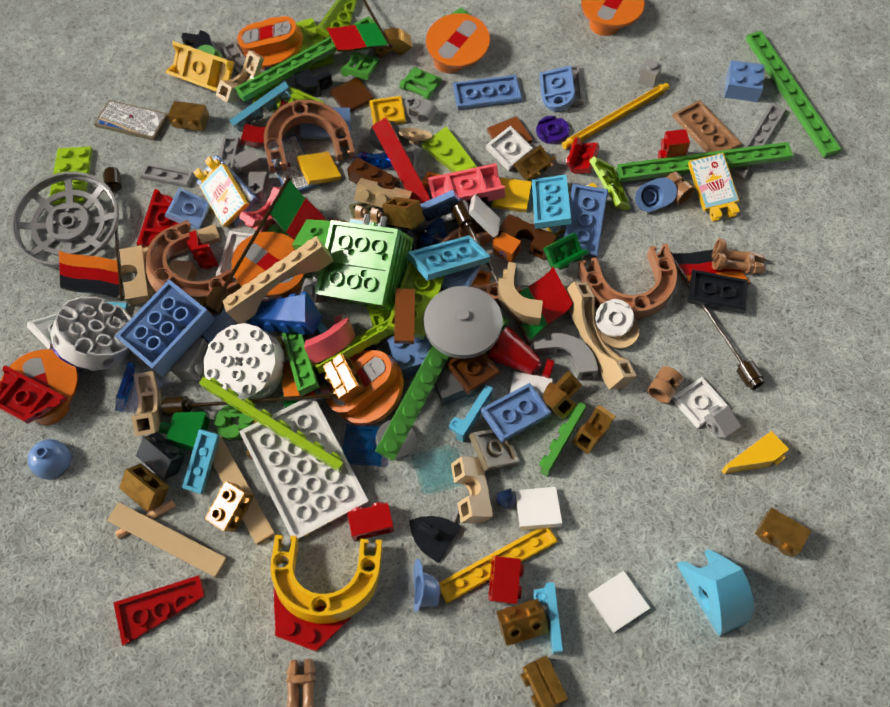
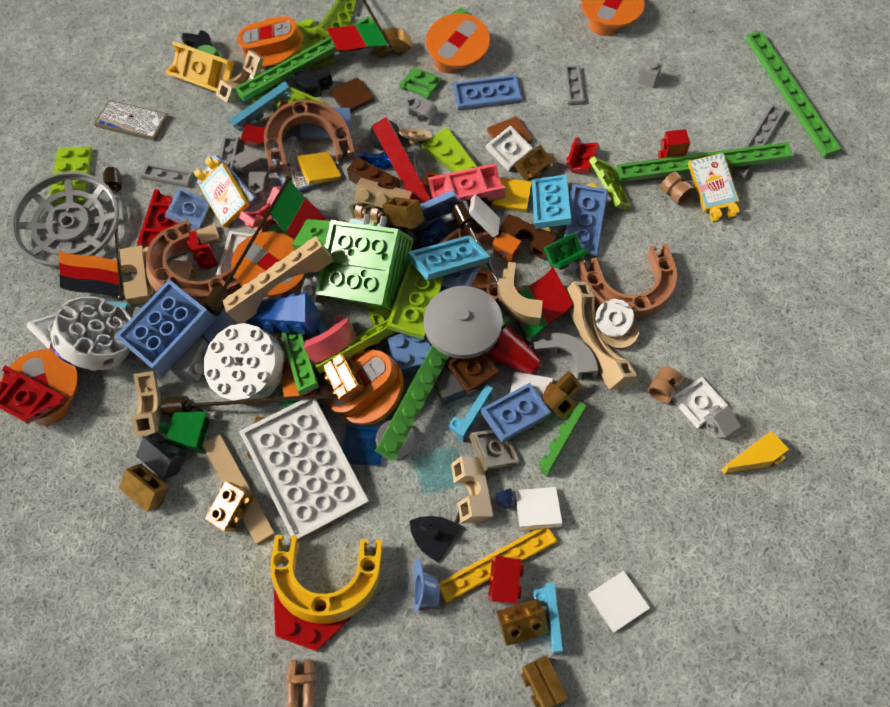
medium blue cylinder [27,439,72,480] -> none
tan tile [107,502,227,578] -> none
red wing [113,575,206,646] -> none
clear blue tile [115,362,136,412] -> none
light nougat bar [115,500,176,539] -> none
pearl gold brick [168,101,210,131] -> none
medium azure hinge [182,429,221,494] -> none
lime plate [199,376,344,473] -> none
bright green plate [214,405,254,441] -> none
light grey tile [221,41,246,74] -> none
bright green plate [340,52,379,80] -> none
red brick [347,502,395,541] -> none
yellow tile [369,96,406,125] -> none
dark orange tile [394,288,415,344] -> none
dark purple tile [536,116,569,144] -> none
medium blue tile [539,65,575,111] -> none
red tile [542,358,555,378] -> none
yellow piece [562,83,670,150] -> none
pearl gold brick [572,404,616,454] -> none
medium blue piece [635,177,677,212] -> none
flag [670,249,765,390] -> none
medium nougat tile [672,100,742,153] -> none
medium azure piece [677,549,754,636] -> none
black tile [687,269,748,314] -> none
medium nougat piece [712,238,766,274] -> none
medium blue brick [724,60,764,102] -> none
pearl gold brick [754,507,811,557] -> none

